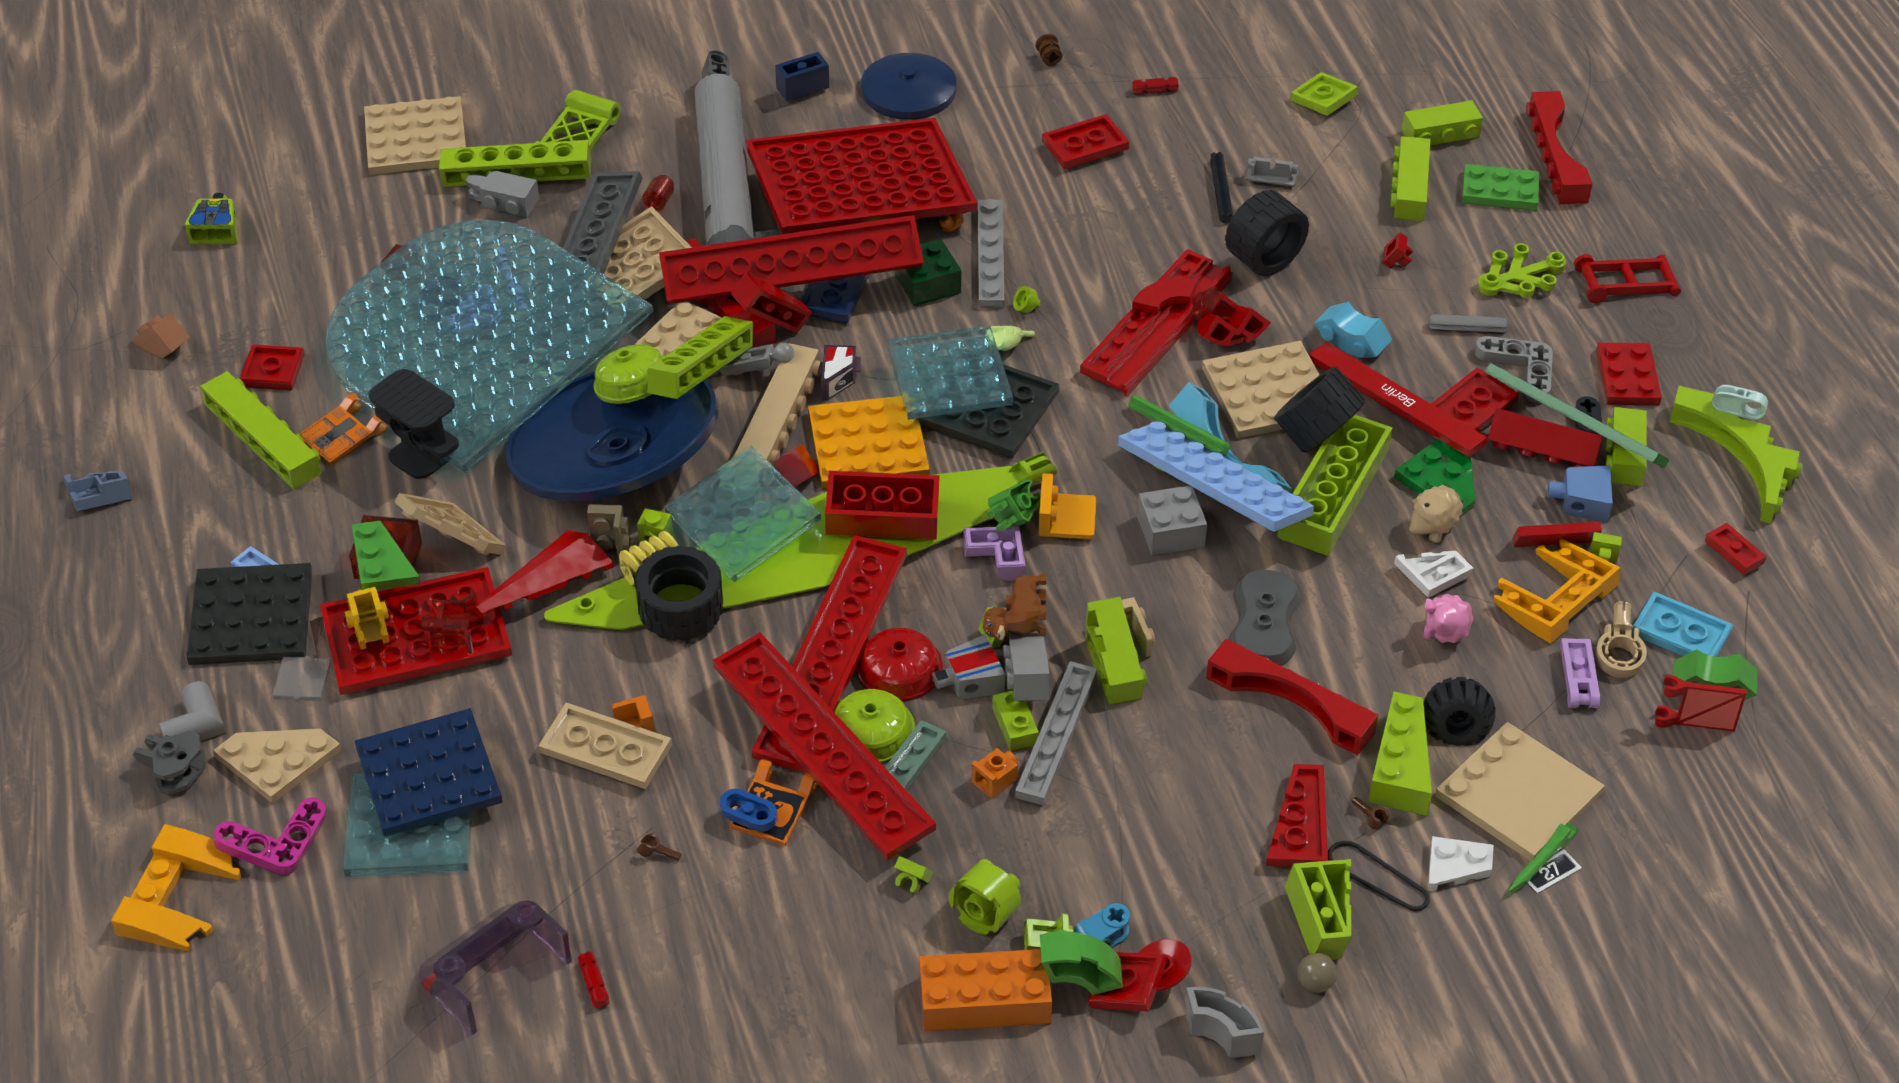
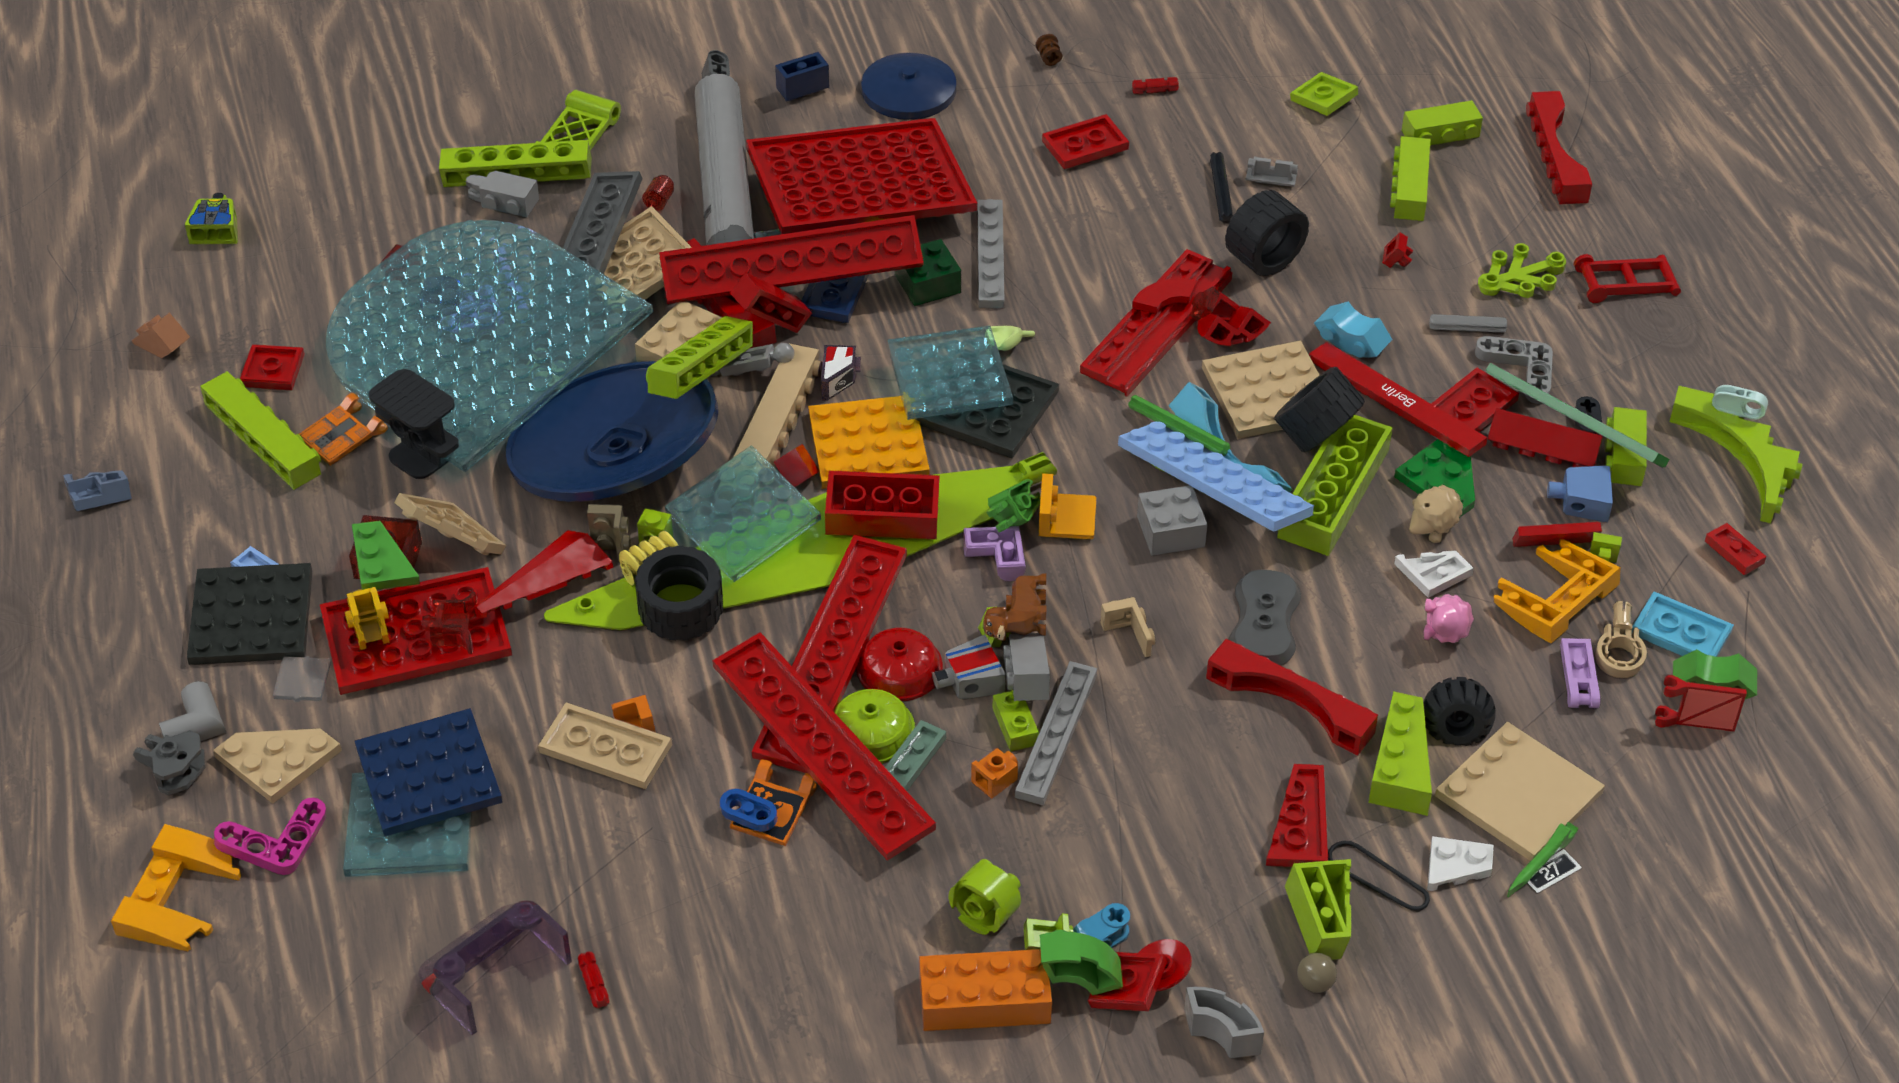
tan plate [364,96,466,175] -> none
lime hat [593,344,664,404] -> none
reddish brown hand [637,833,682,861] -> none
lime tile [894,856,934,894] -> none
orange arm [939,213,964,232] -> none
lime tile [1013,286,1040,314] -> none
lime wedge [1085,597,1147,705] -> none
reddish brown hand [1352,797,1389,829] -> none
bright green plate [1462,164,1539,211] -> none
red plate [1596,342,1662,405] -> none

